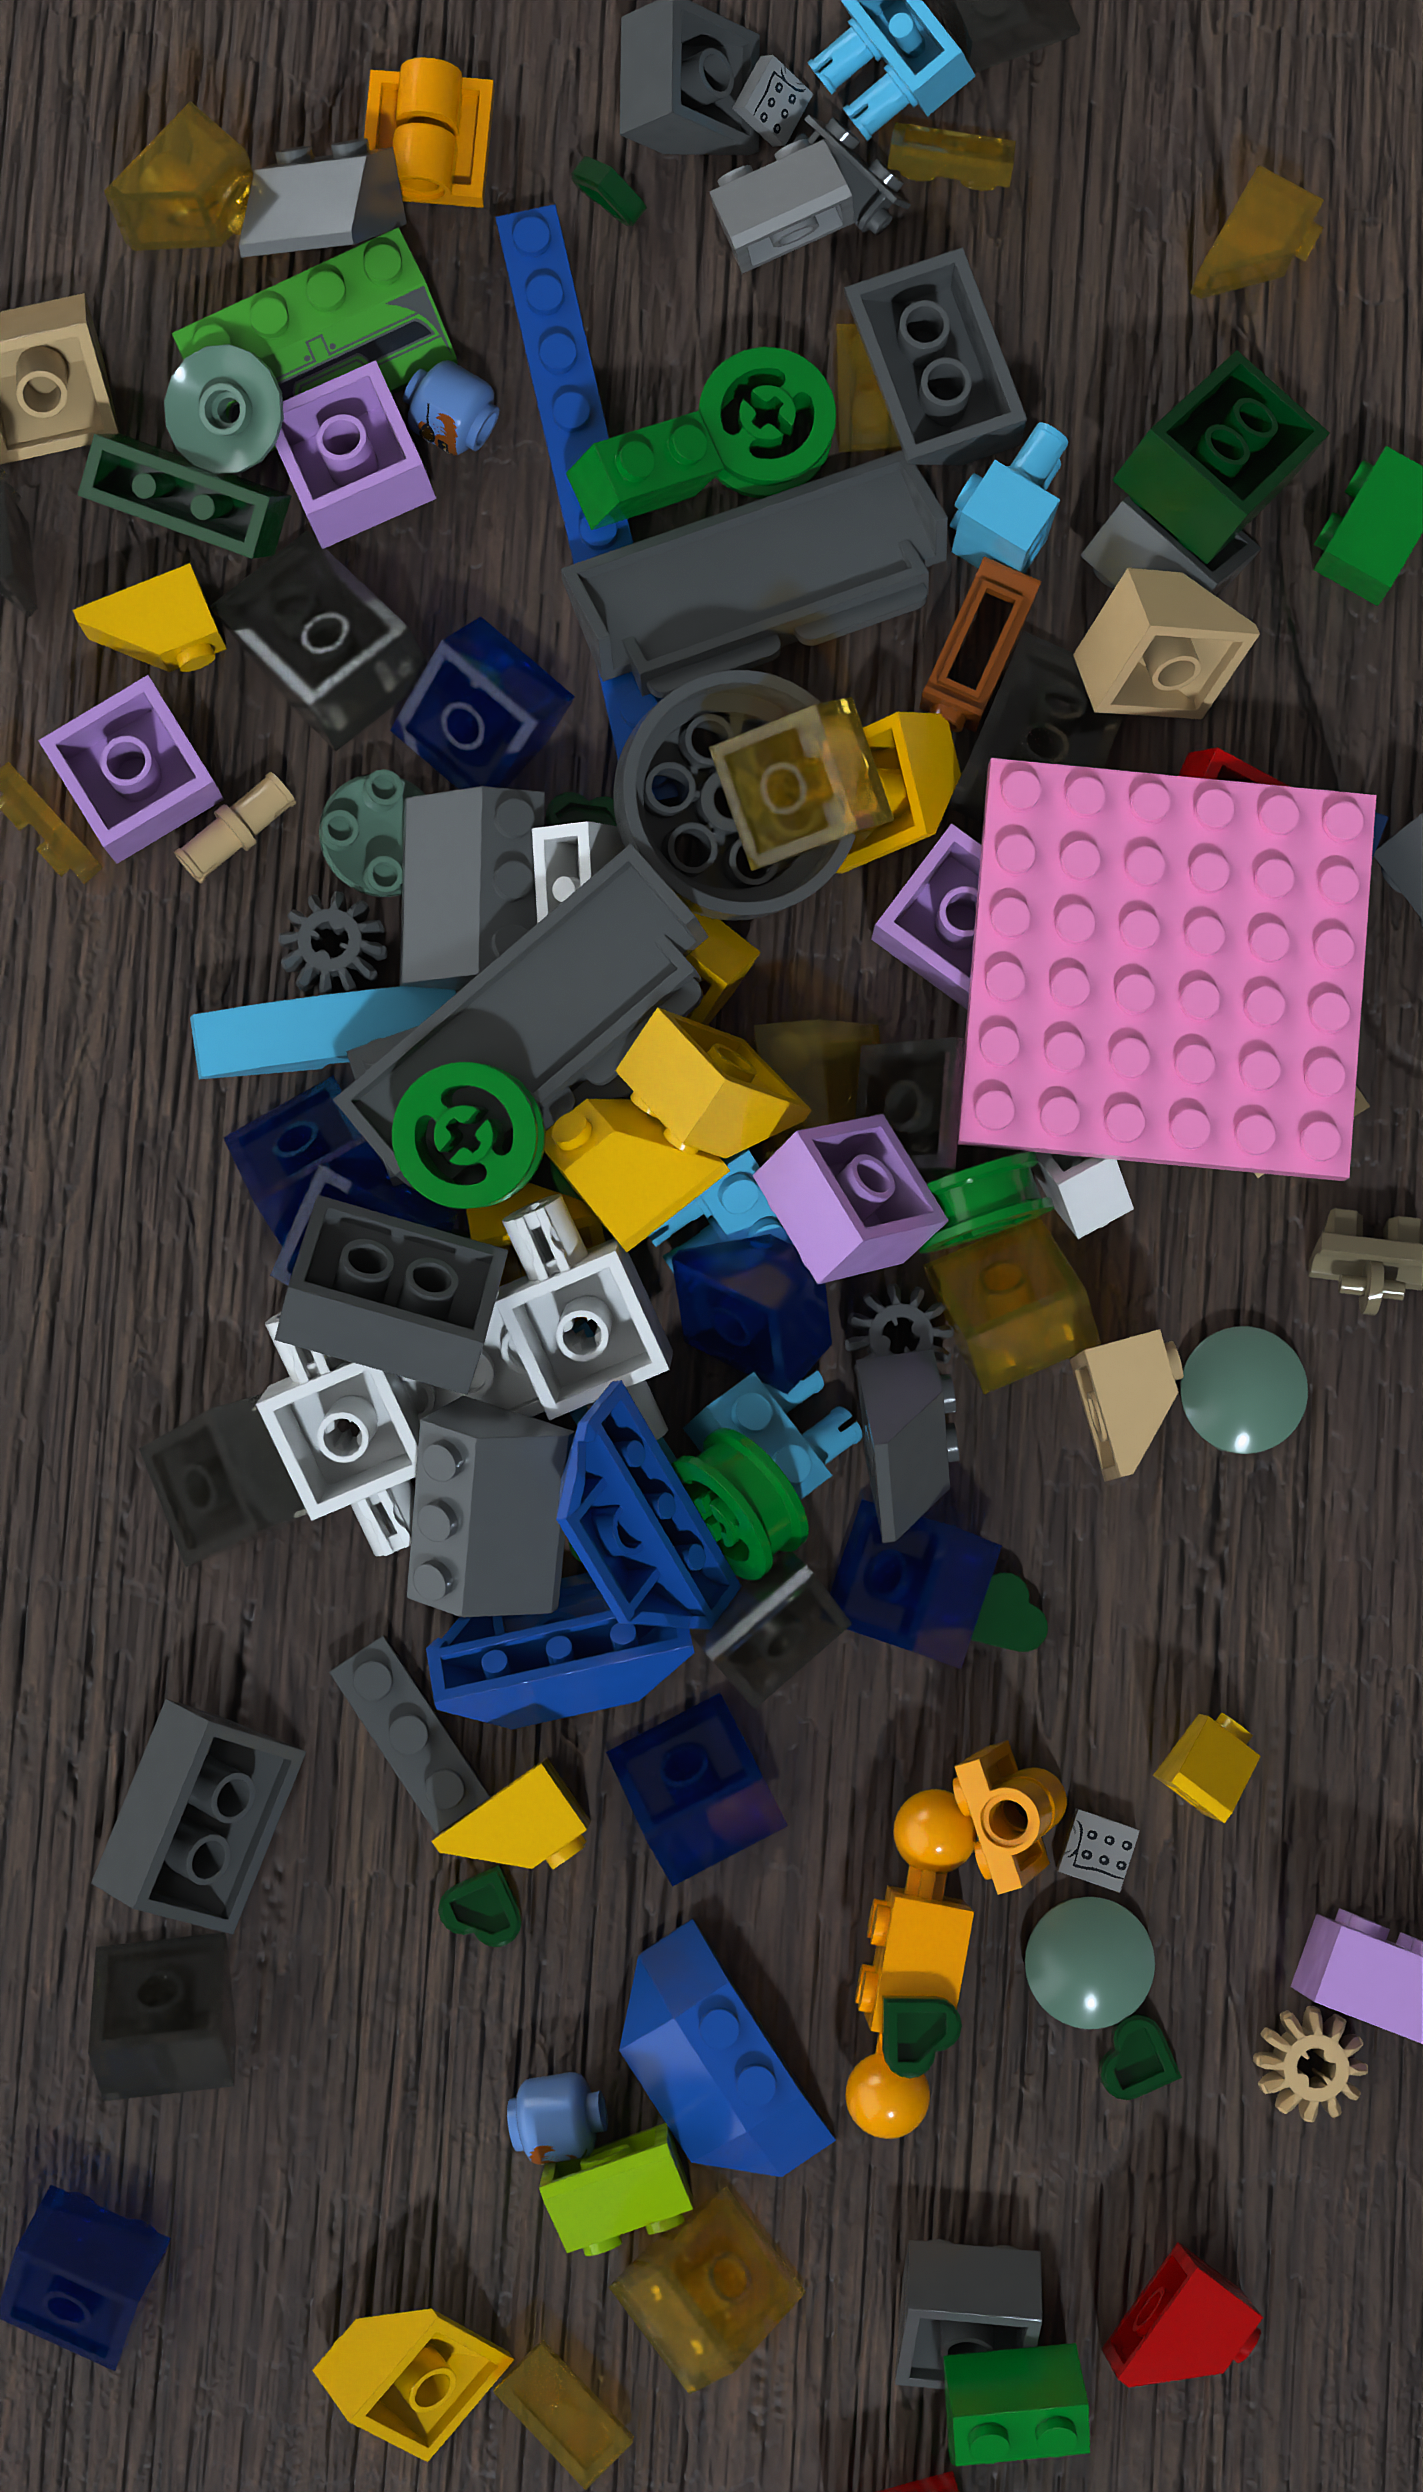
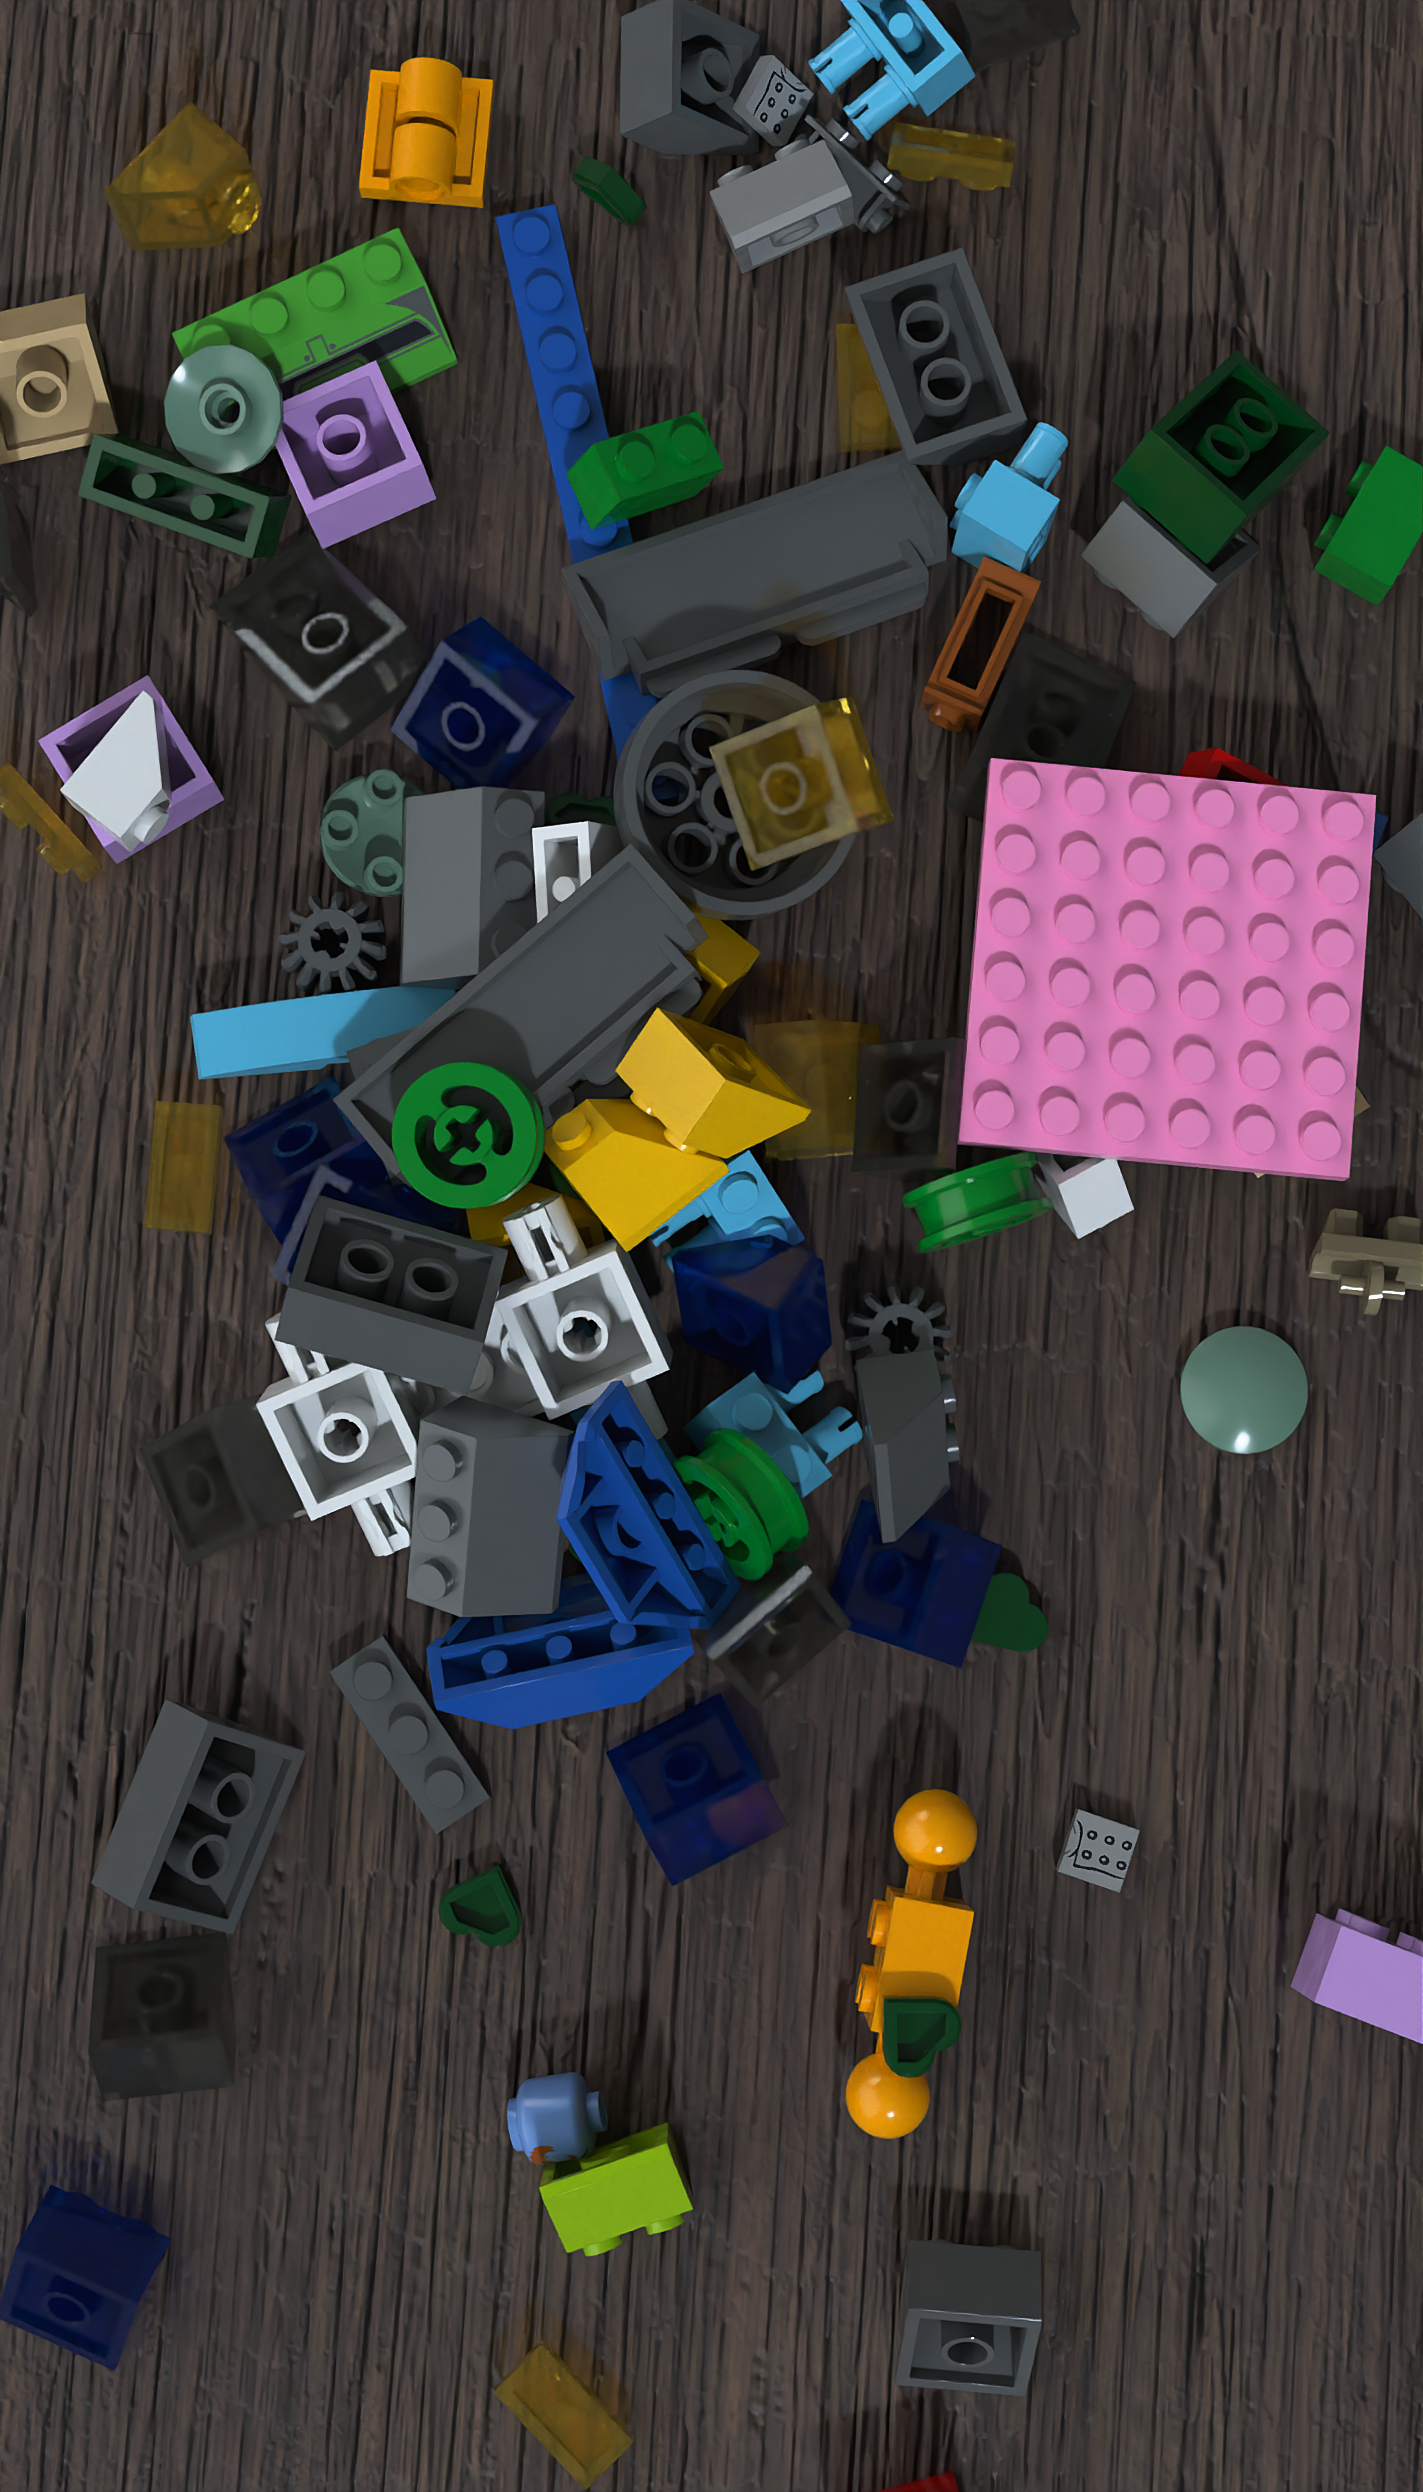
yellow slope [73,563,226,672] -> none
tan pin [174,772,296,883] -> none
dark grey slope [239,138,407,258] -> none
yellow slope [312,2308,515,2462] -> none
medium blue head [403,360,500,456] -> none
yellow slope [431,1758,591,1870] -> none
clear yellow slope [608,2187,806,2395] -> none
blue wedge [619,1918,836,2177] -> none
green wheel [698,347,836,499] -> none
lavender brick [752,1114,949,1284] -> none
yellow slope [836,711,961,873] -> none
lavender brick [871,823,981,1010] -> none
clear yellow slope [923,1216,1101,1394] -> none
green slope [943,2343,1090,2466] -> none
light orange plate [953,1740,1067,1895] -> none
sand green dish [1025,1897,1155,2029] -> none
tan slope [1070,1329,1184,1482] -> none
tan slope [1073,568,1260,719] -> none
dark green tile [1098,2013,1182,2100] -> none
red slope [1101,2242,1263,2388] -> none
yellow slope [1153,1712,1261,1823] -> none
clear yellow slope [1190,165,1324,299] -> none
tan gear [1253,2006,1368,2122] -> none
none -> white slope [60,691,172,852]
none -> clear yellow plate [144,1101,223,1235]

